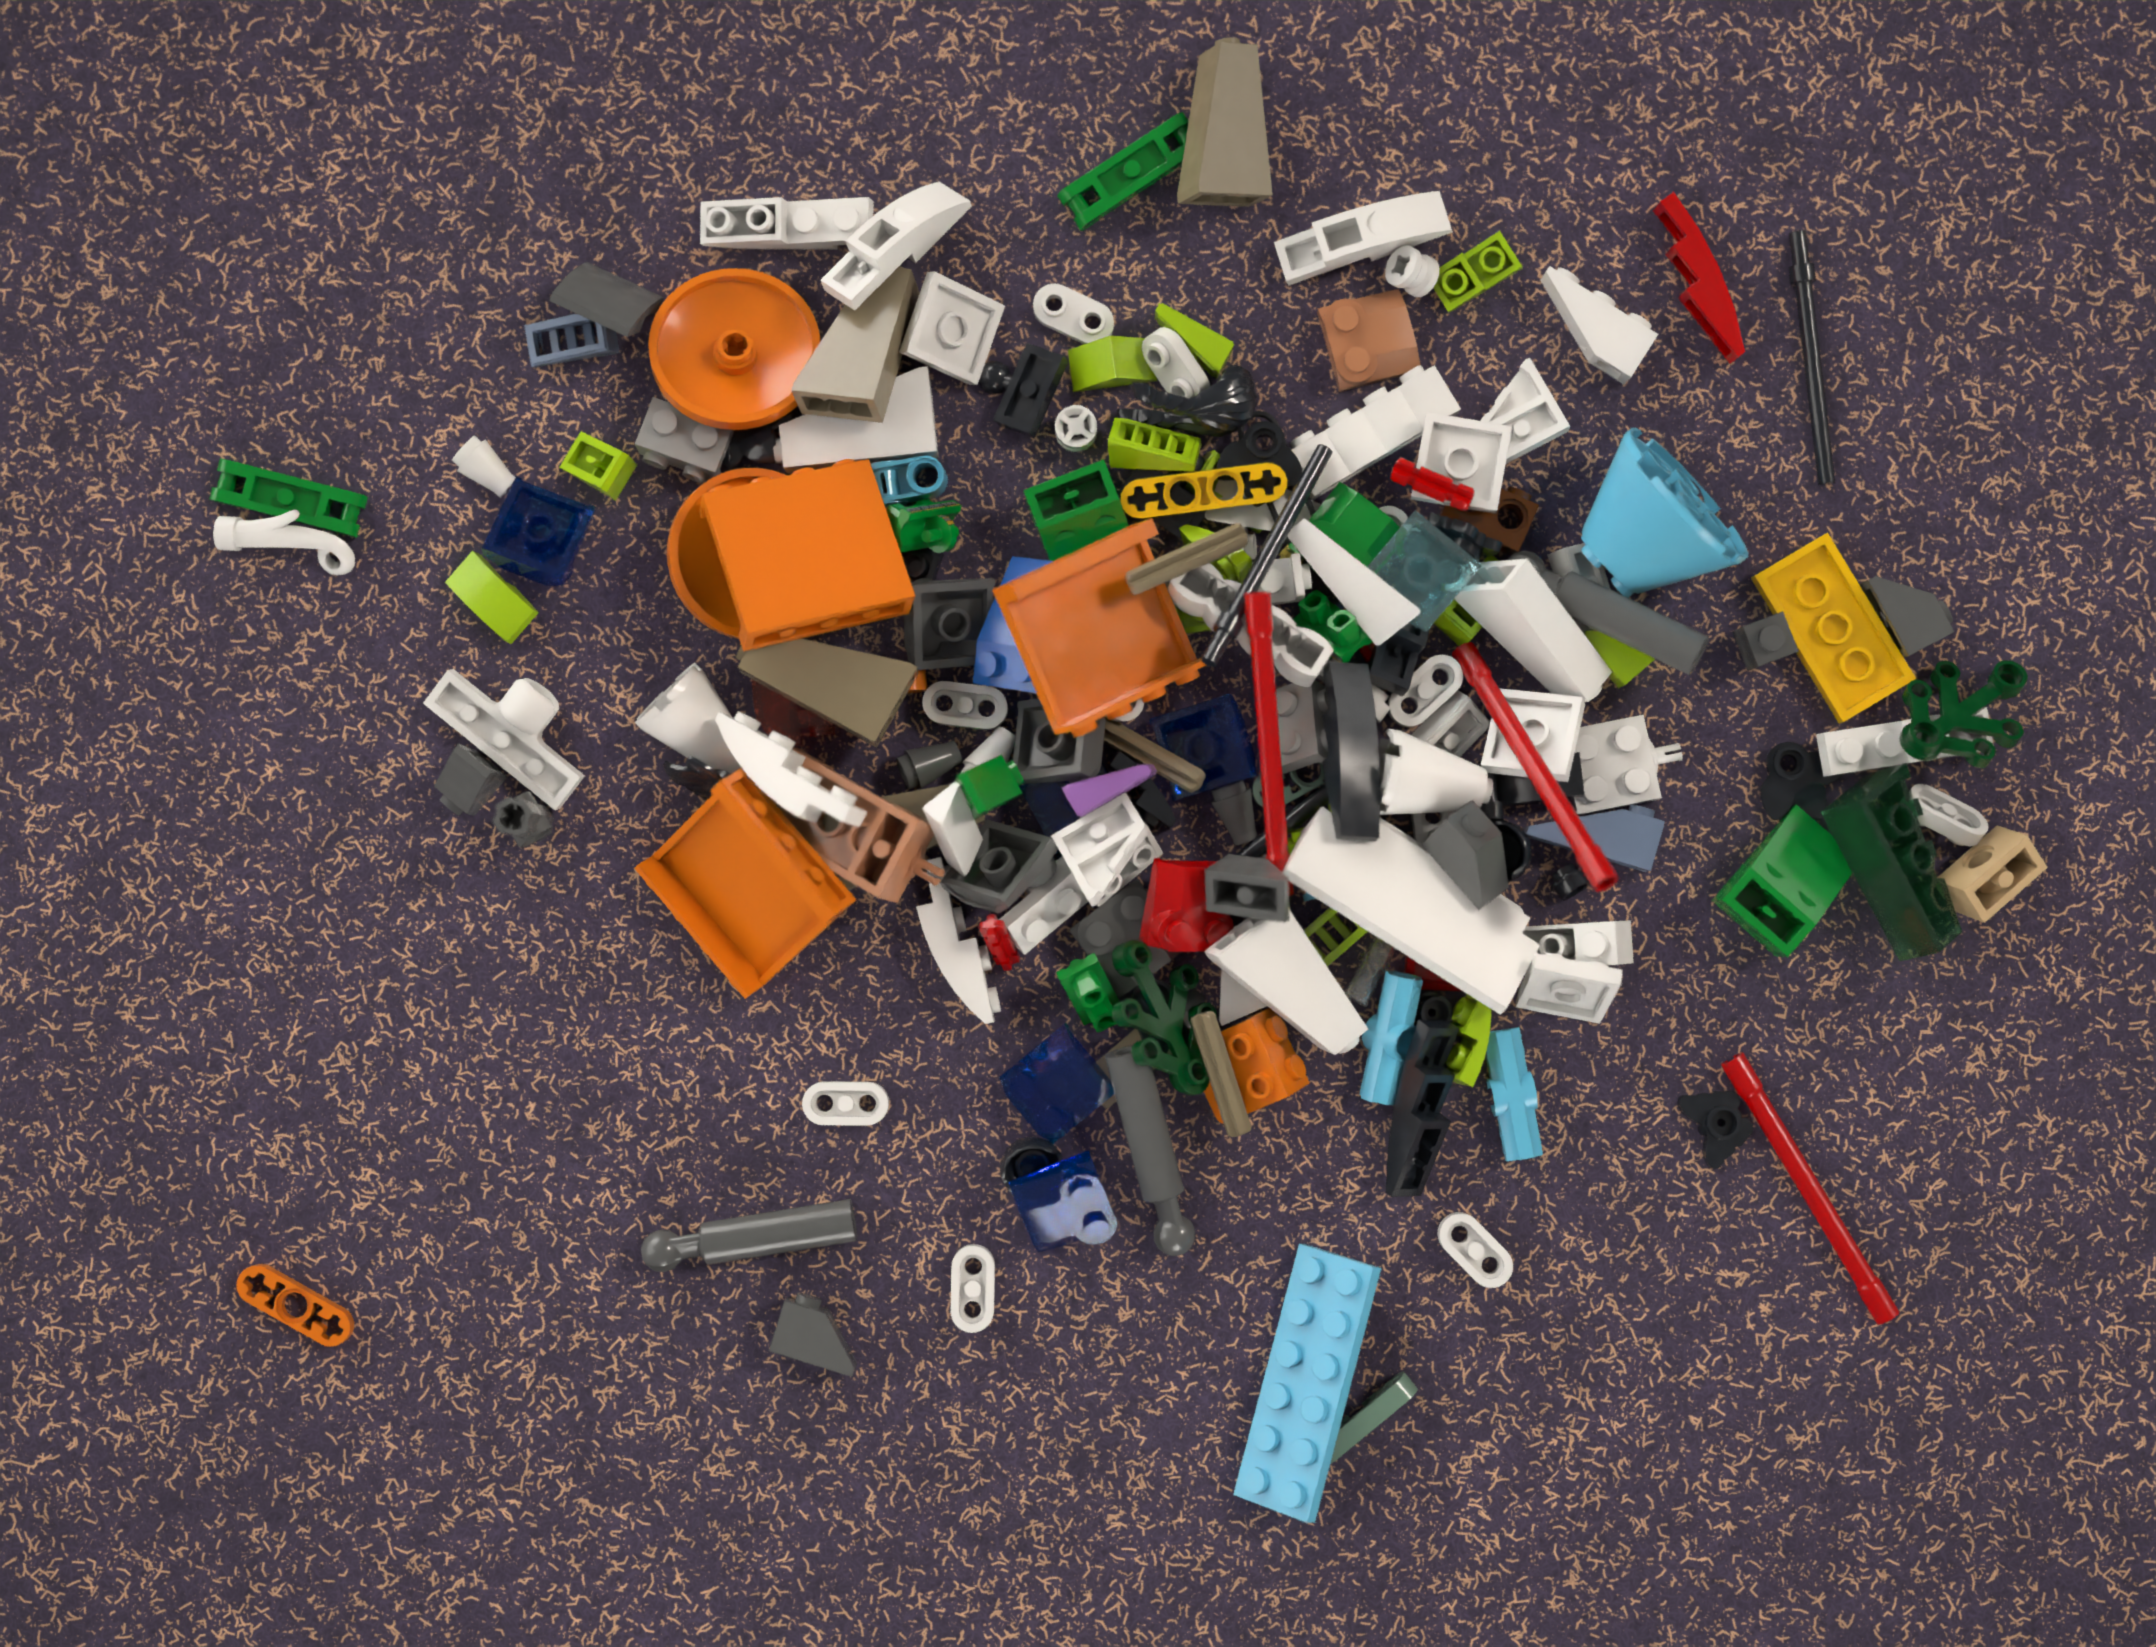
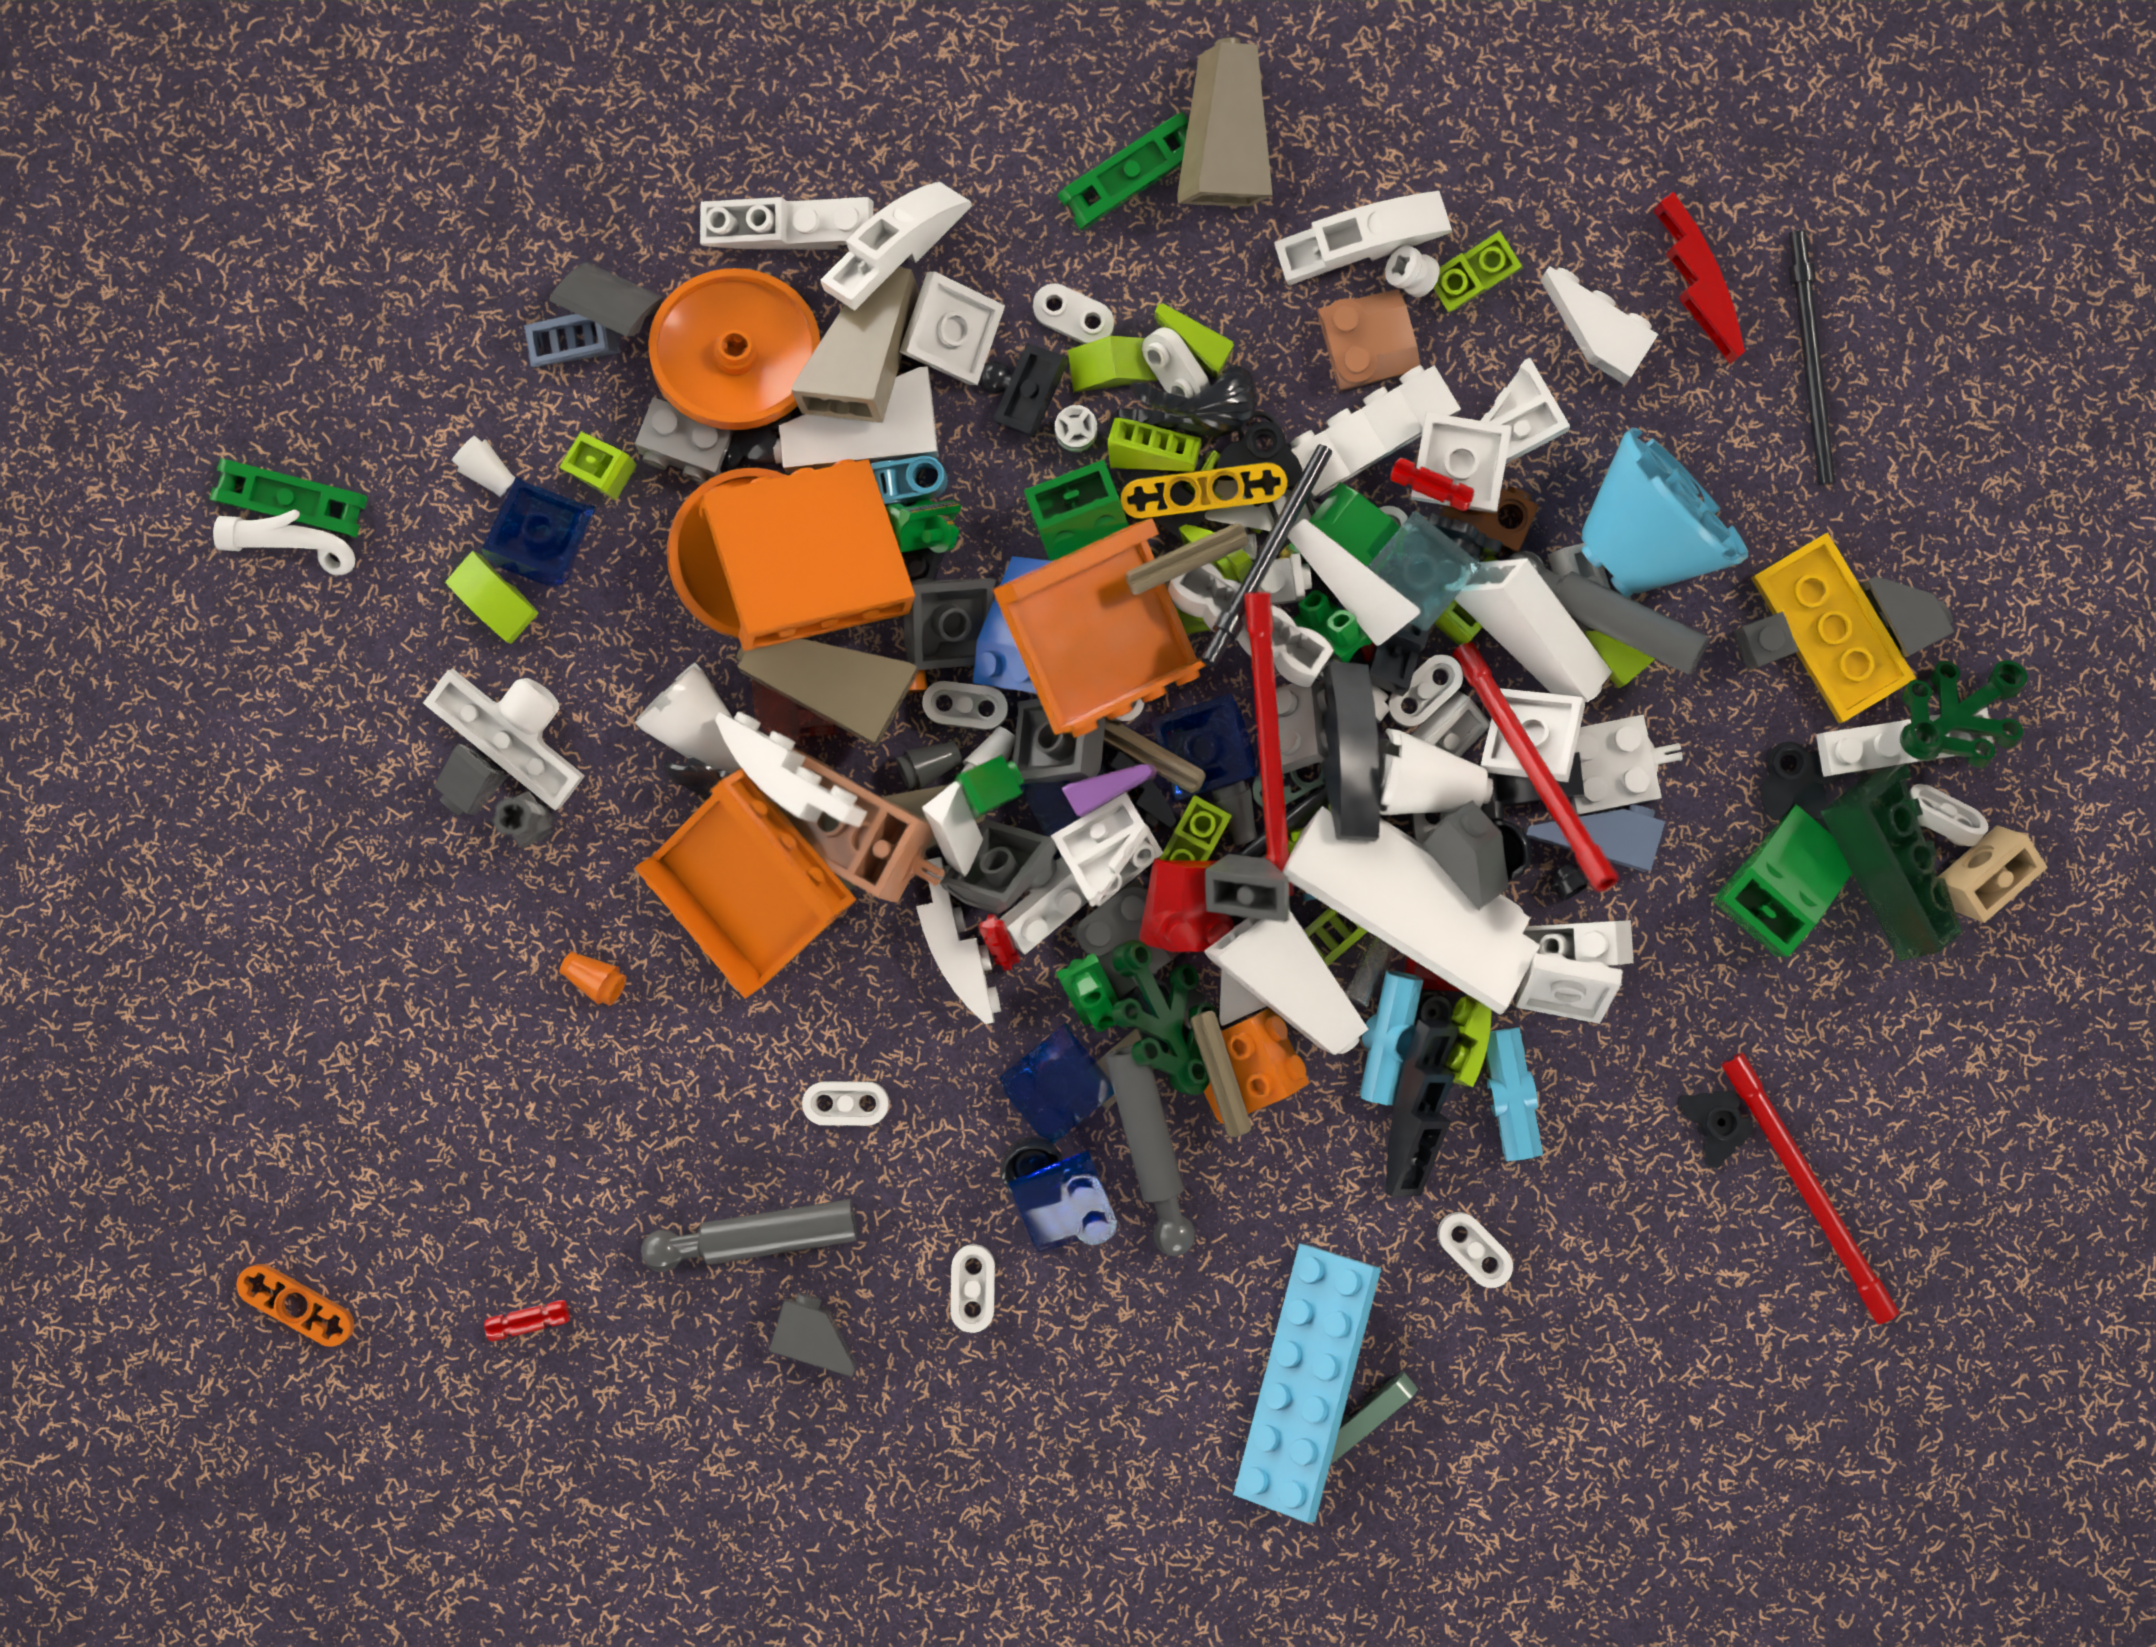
none -> red axle [484,1300,570,1342]
none -> orange cone [559,951,627,1006]
none -> lime slope [1160,795,1232,861]

